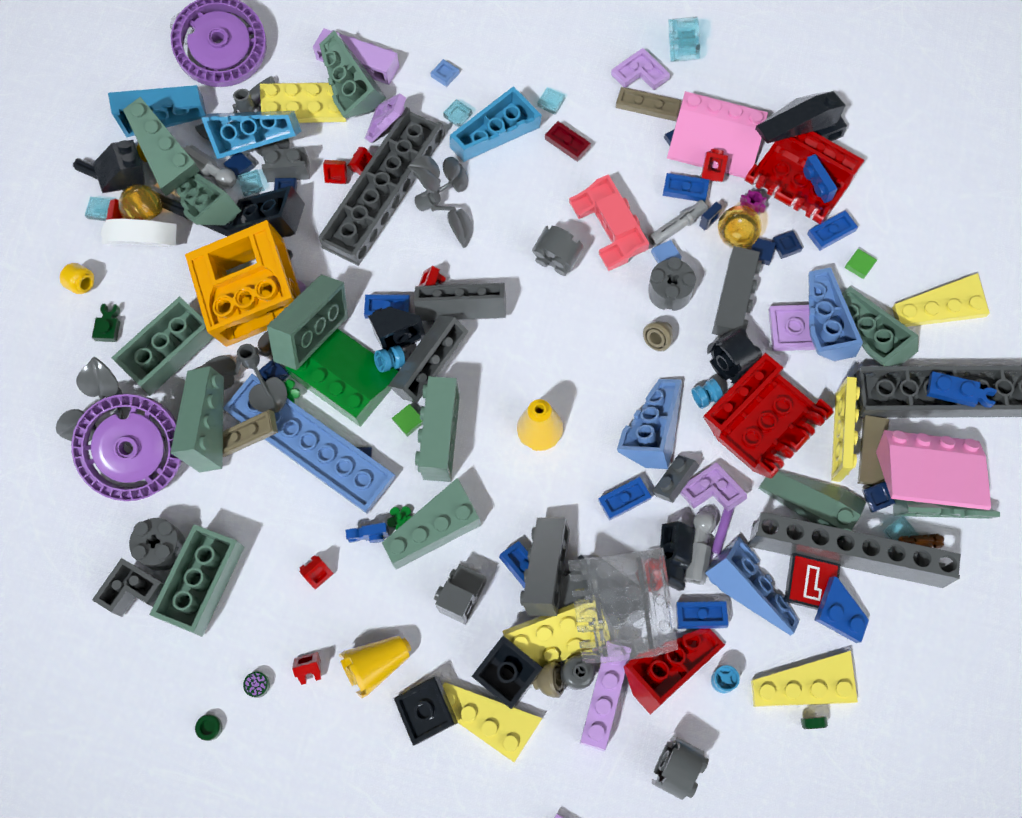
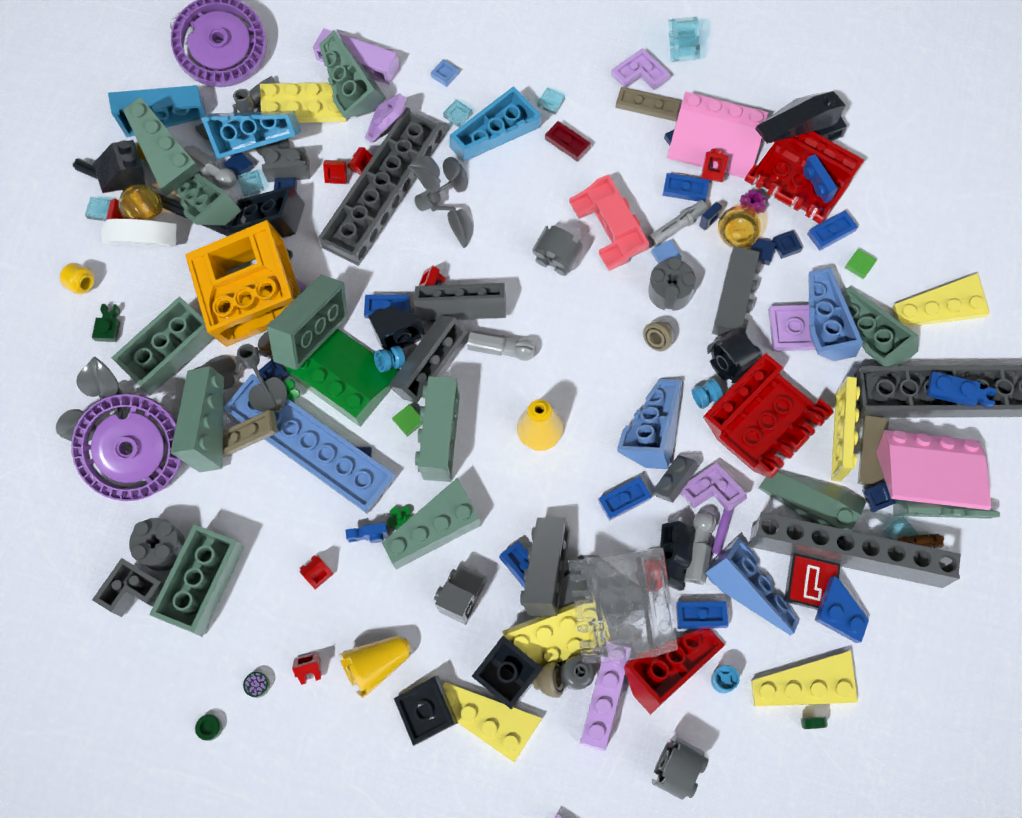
none -> light grey piece [467,330,536,361]

